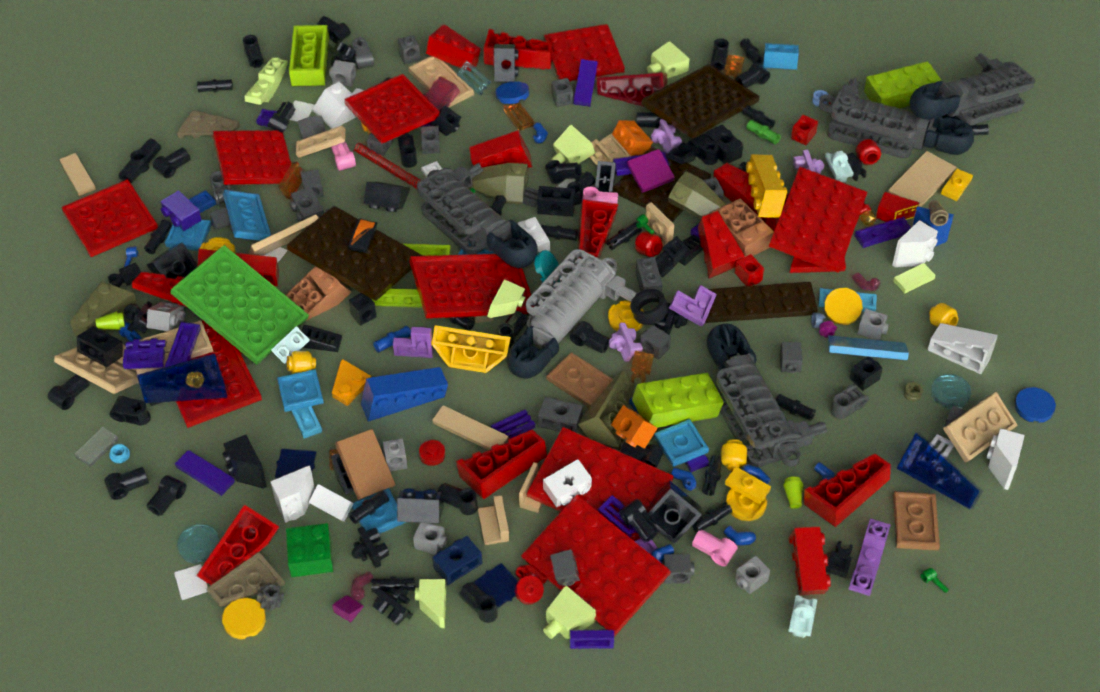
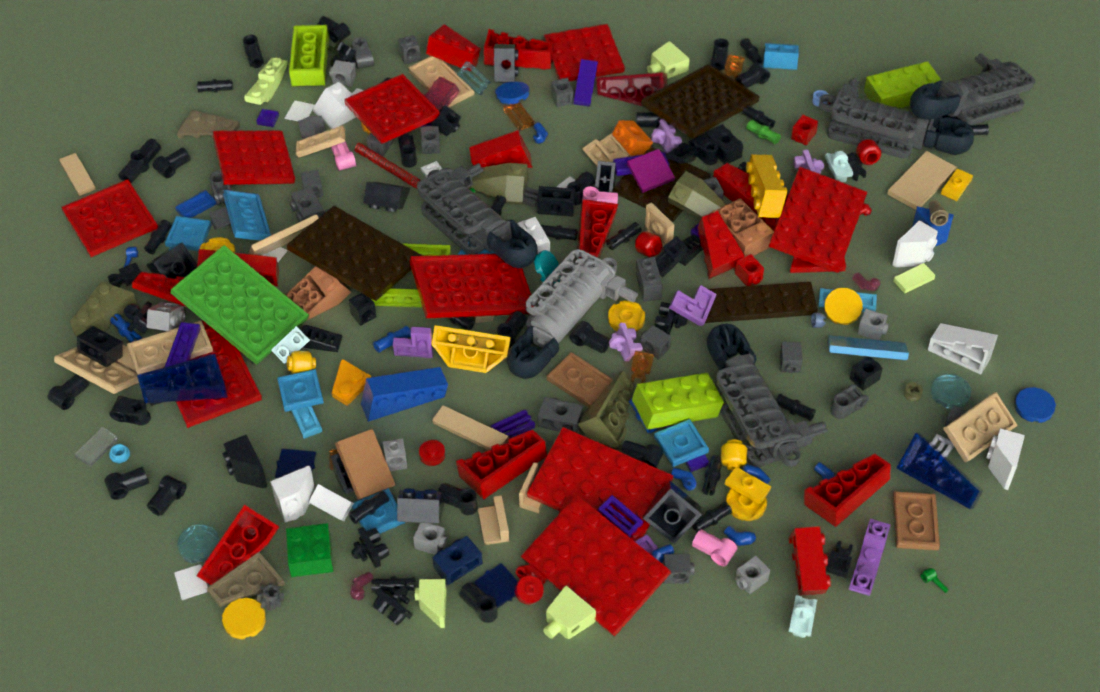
lime cone [95,311,125,330] -> none
dark purple plate [123,338,166,369] -> none
dark purple brick [160,190,201,231] -> none
dark purple tile [175,450,235,496] -> none
clear yellow hinge [186,372,204,388] -> none
black piece [267,101,296,133] -> none
clear orange tile [278,162,303,199] -> none
magenta slope [332,595,364,623] -> none
slope [348,218,378,253] -> none
yellowish green slope [487,280,526,318] -> none
white brick [543,460,592,507] -> none
black piece [545,160,582,184] -> none
yellowish green torso [551,125,596,164] -> none
dark grey brick [551,550,580,586] -> none
dark purple tile [570,630,614,649] -> none
orange brick [611,405,657,449] -> none
black piece [619,499,659,543] -> none
black tyre [630,289,669,325] -> none
green hand [636,214,654,234] -> none
lime cone [783,476,804,509] -> none
magenta plate [819,321,837,338] -> none
dark purple tile [854,217,911,248] -> none
clear yellow hinge [860,211,876,227] -> none
red slope [876,192,920,222] -> none
yellow head [929,303,959,328] -> none

